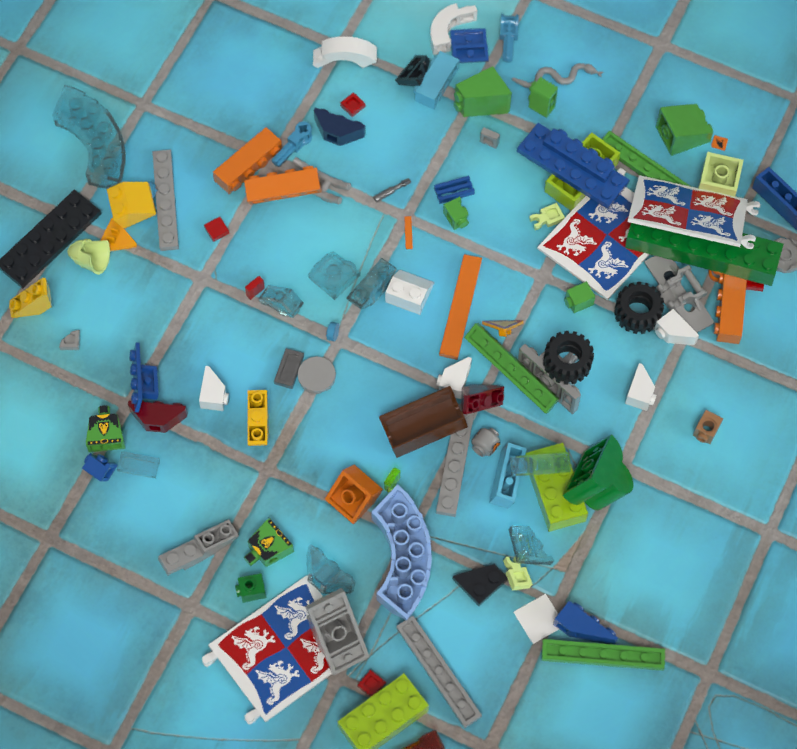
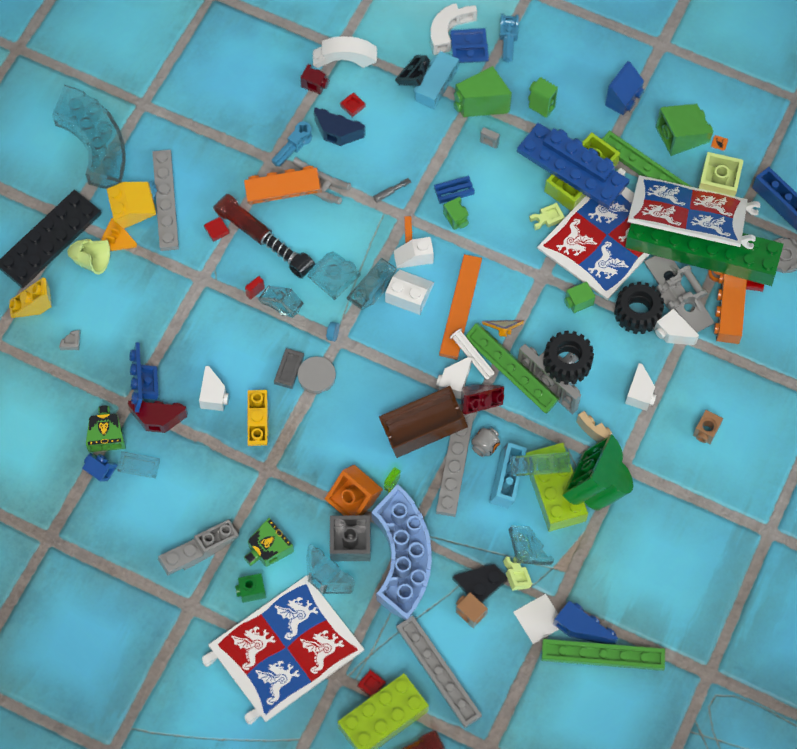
orange brick [213,127,282,194] -> none
light grey brick [305,588,370,675] -> none
light grey animal [512,63,603,88] -> none
none -> piece [213,194,315,279]
none -> dark red brick [300,64,330,95]
none -> flat silver brick [330,515,370,561]
none -> white slope [394,237,434,269]
none -> white axle [450,329,495,380]
none -> medium nougat brick [456,593,488,628]
none -> tan slope [576,411,612,442]
none -> blue slope [605,61,644,116]

